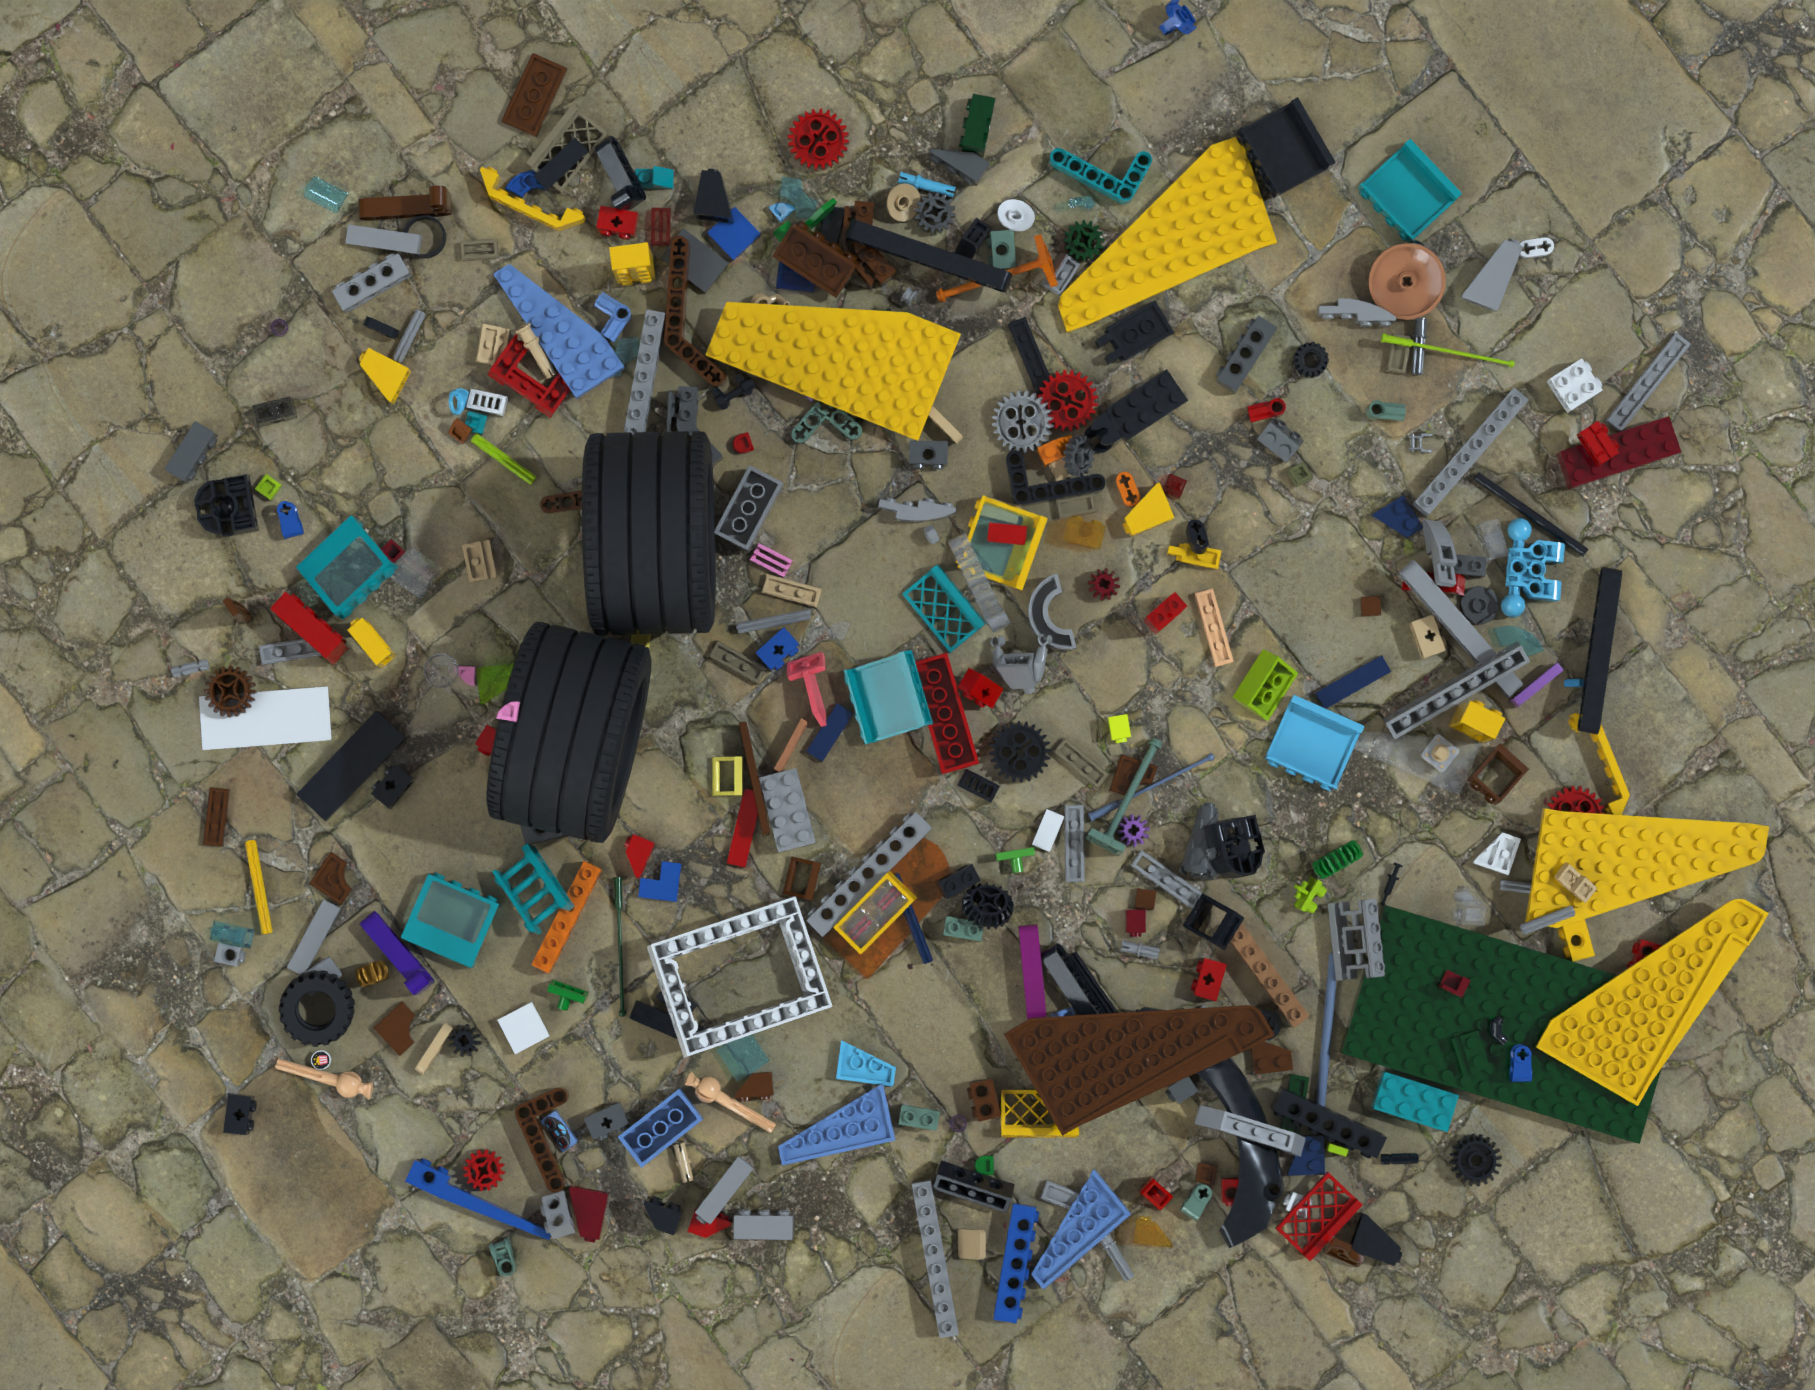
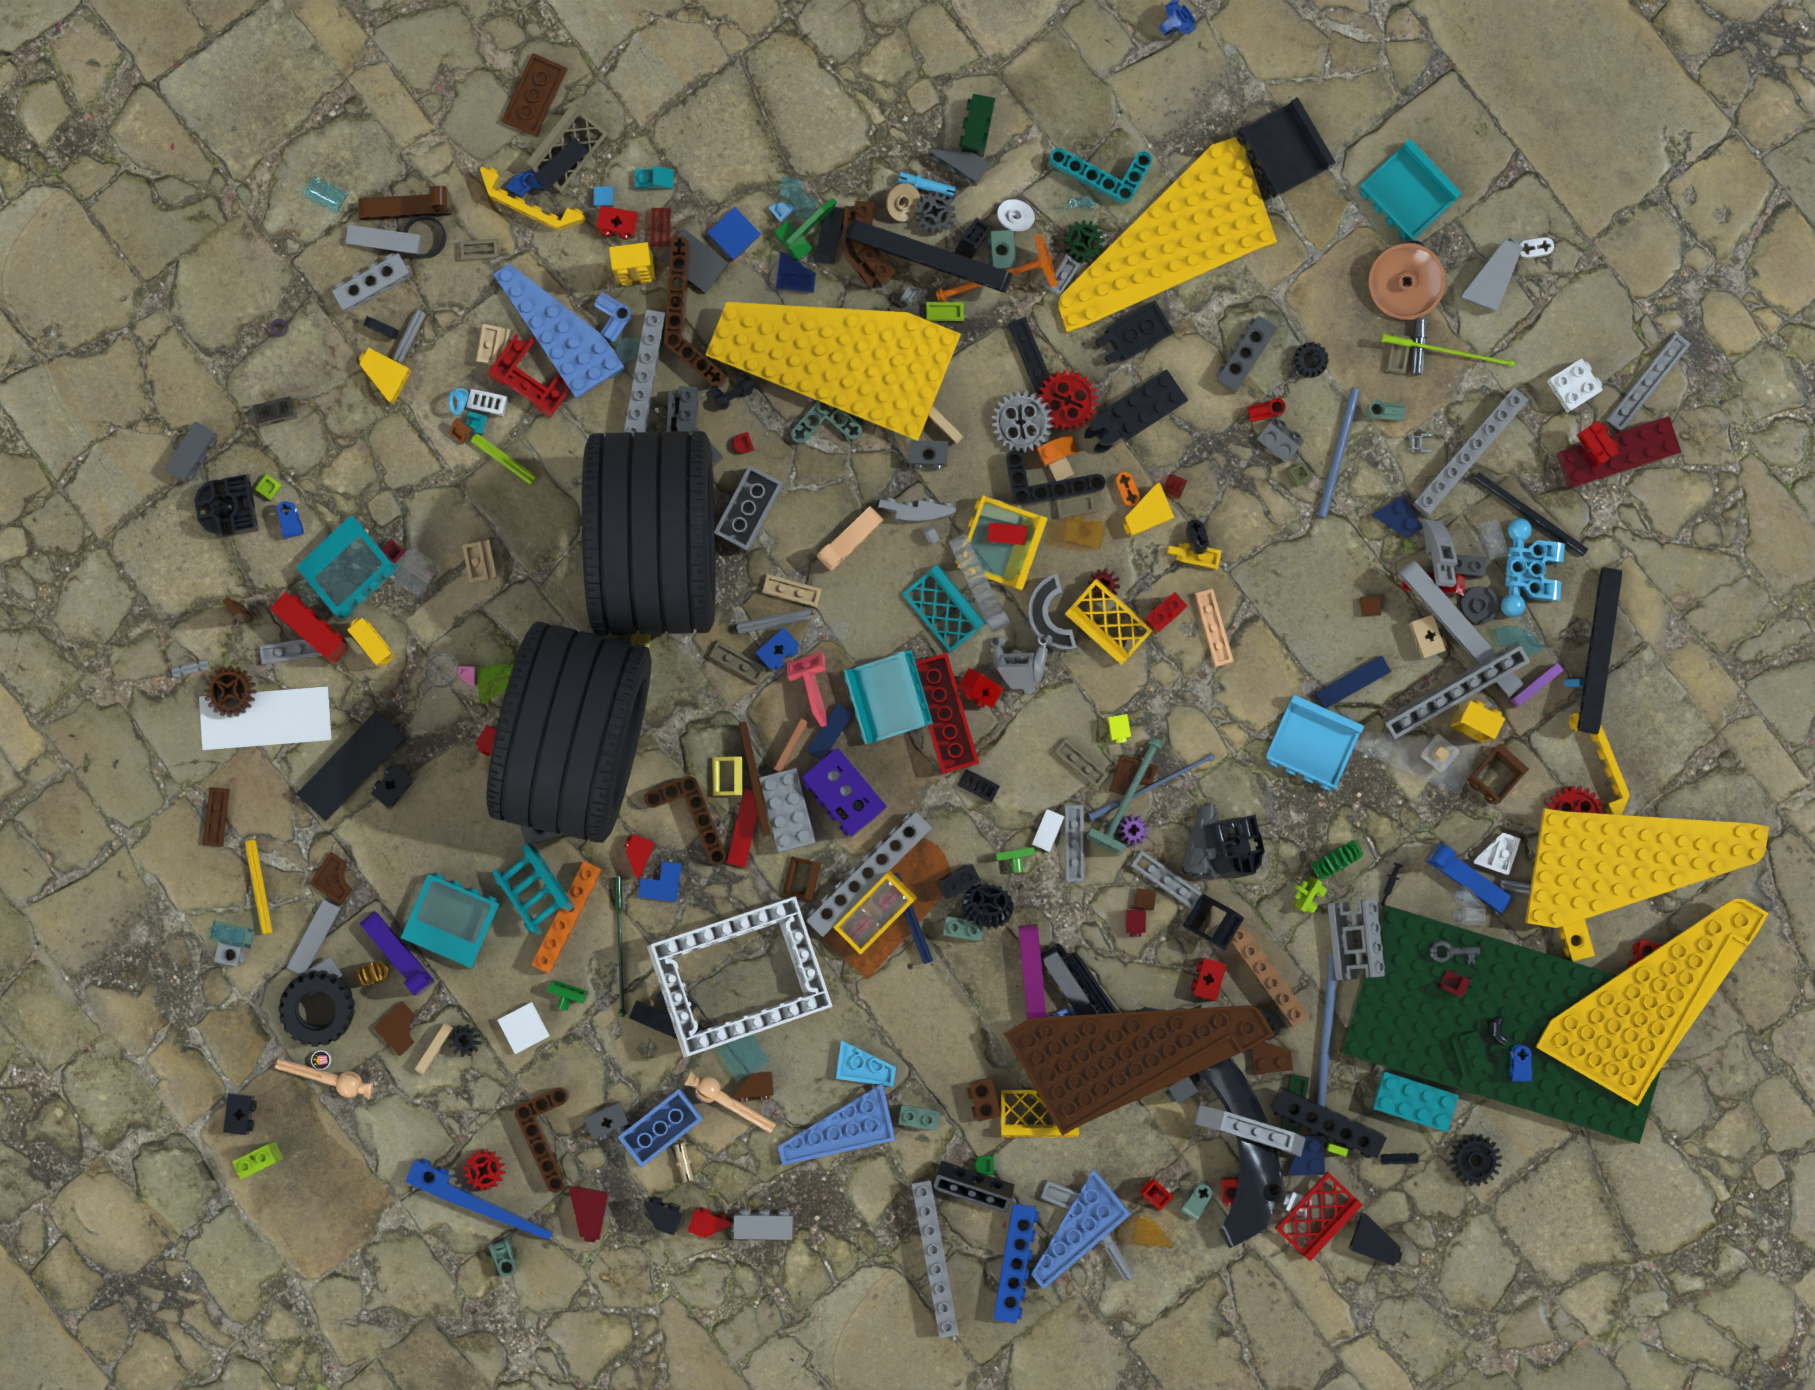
bright pink tile [496,701,520,722] -> none
tan pin [515,322,556,379] -> none
reddish brown beam [540,490,582,514] -> none
light grey brick [540,1191,576,1239] -> none
slope [541,1110,578,1152] -> none
black beam [595,136,646,210] -> none
black slope [693,169,734,224] -> none
light grey slope [695,1156,754,1225] -> none
bright pink tile [750,543,793,578] -> none
tan plate [751,293,790,305] -> none
reddish brown bracket [772,220,859,298] -> none
red gear [788,108,849,171] -> none
clear purple bush [950,1115,967,1132] -> none
tan piece [958,1229,986,1260] -> none
black gear [989,721,1051,783] -> none
dark grey gear [1063,435,1095,477] -> none
light grey axle [1120,940,1160,959] -> none
reddish brown tile [1195,1162,1218,1185] -> none
lime slope [1232,649,1298,721] -> none
light grey slope [1317,298,1396,327] -> none
reddish brown tile [1322,1238,1365,1268] -> none
light grey axle [1520,906,1575,934] -> none
tan slope [1554,862,1597,903] -> none
none -> lime window [232,1142,284,1180]
none -> dark azure tile [594,187,613,207]
none -> reddish brown beam [644,776,727,865]
none -> dark purple piece [802,747,887,837]
none -> light nougat beam [817,506,884,571]
none -> lime tile [926,302,964,322]
none -> yellow fence [1065,578,1154,665]
none -> sand blue piece [1317,388,1360,518]
none -> blue beam [1425,843,1513,914]
none -> dark grey piece [1430,941,1480,964]

